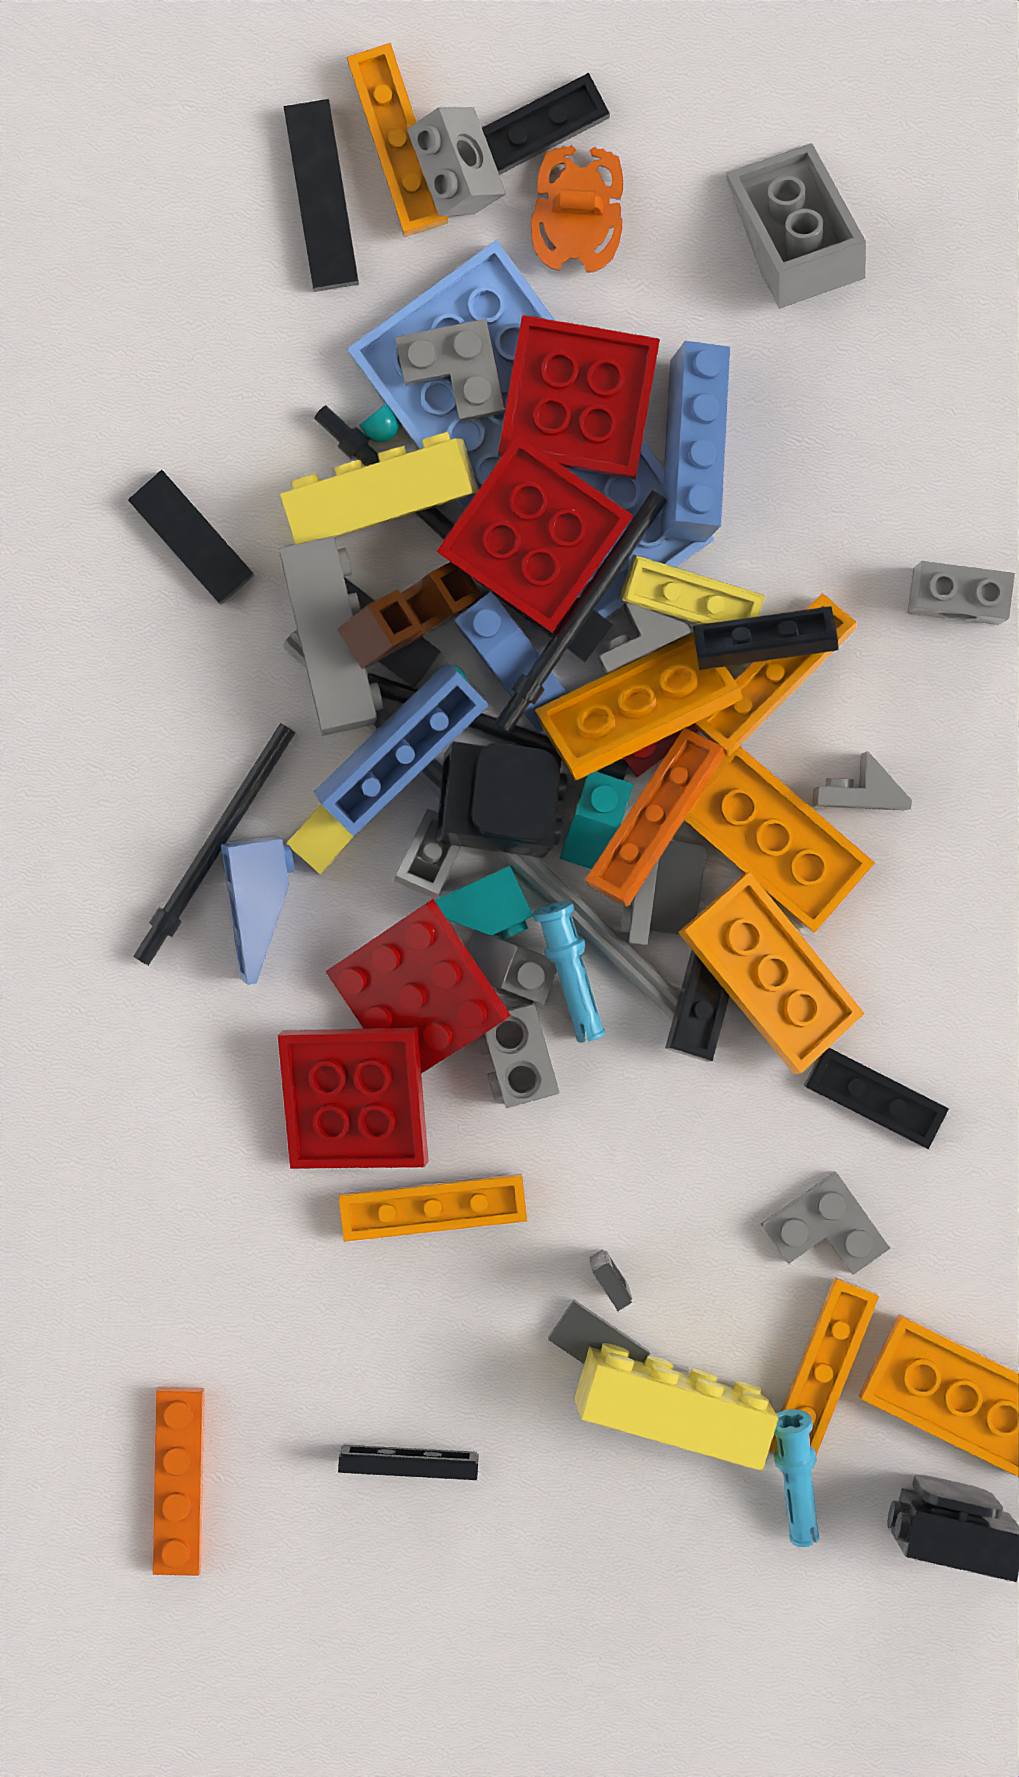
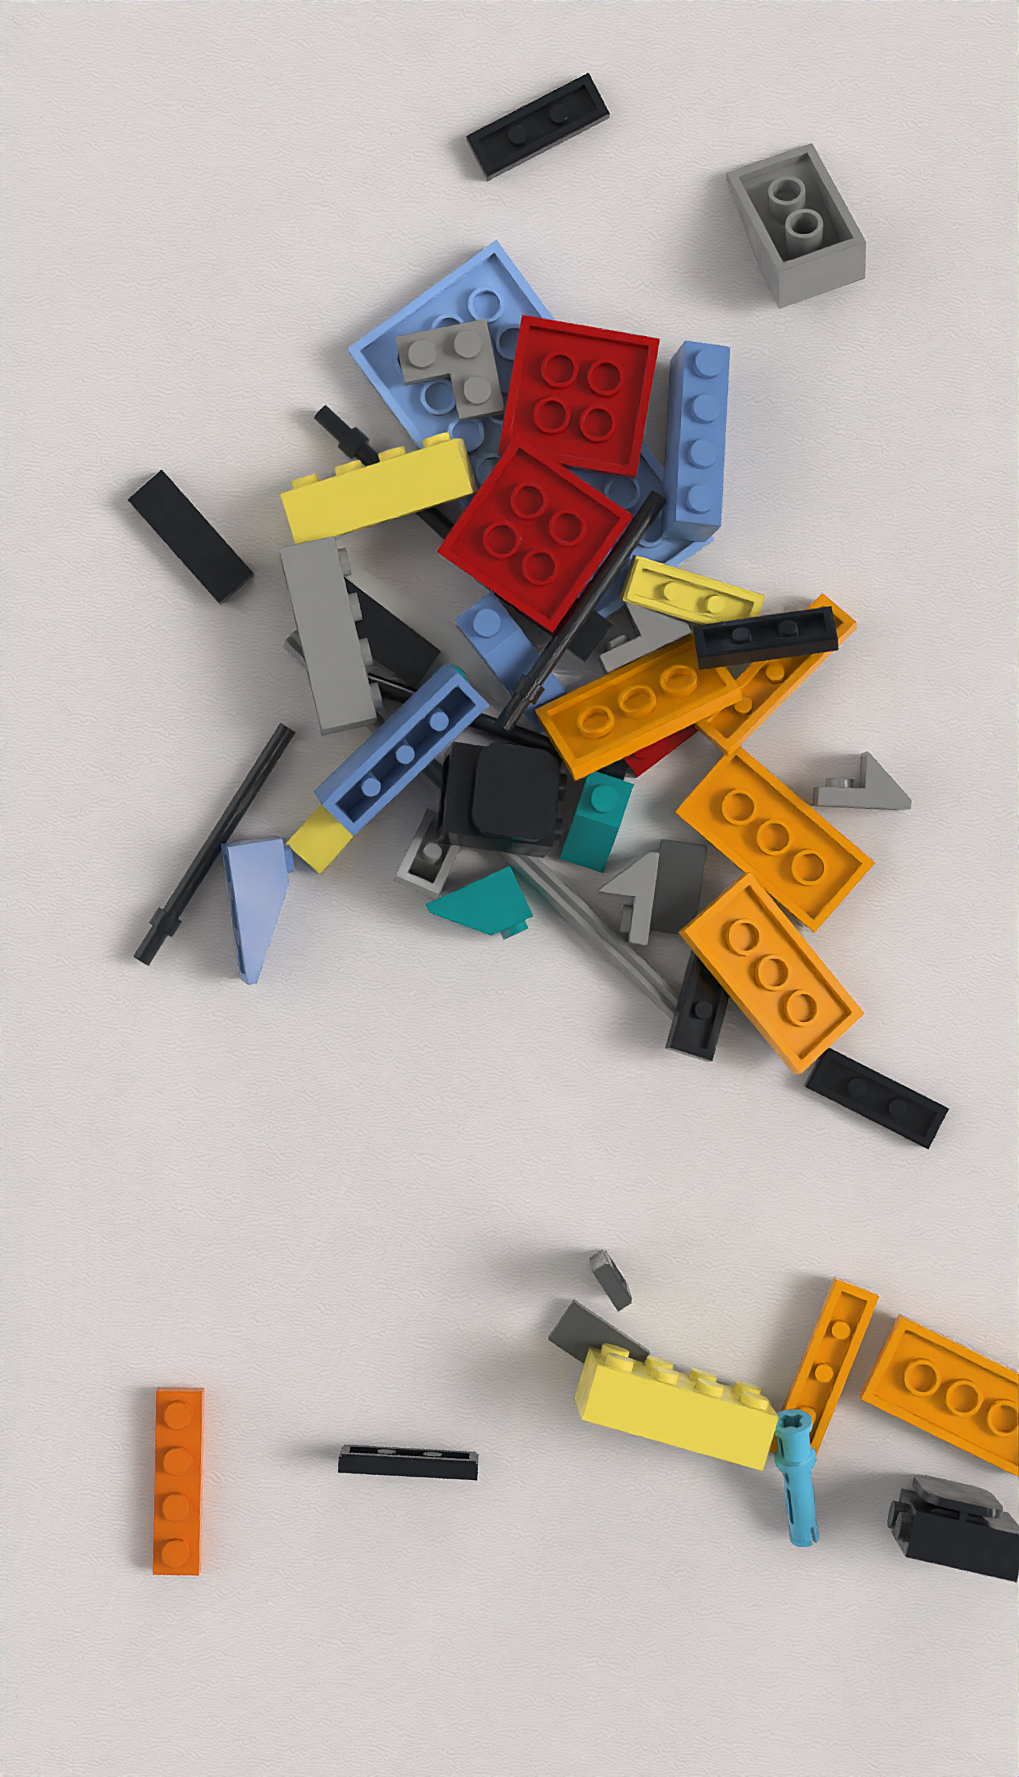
red plate [277,1027,429,1169] -> none
black tile [283,99,359,292] -> none
red plate [325,899,511,1074] -> none
reddish brown arch [337,562,483,669] -> none
light orange plate [339,1173,527,1242] -> none
light orange plate [347,43,448,237] -> none
teal hinge [359,403,399,442] -> none
light grey brick [407,107,506,216] -> none
light grey slope [467,930,557,1005] -> none
light grey brick [477,1002,560,1108] -> none
orange shield [531,145,623,273] -> none
medium azure pin [533,901,606,1043] -> none
orange plate [585,728,726,907] -> none
light grey plate [761,1172,891,1275] -> none
light grey brick [907,561,1015,625] -> none

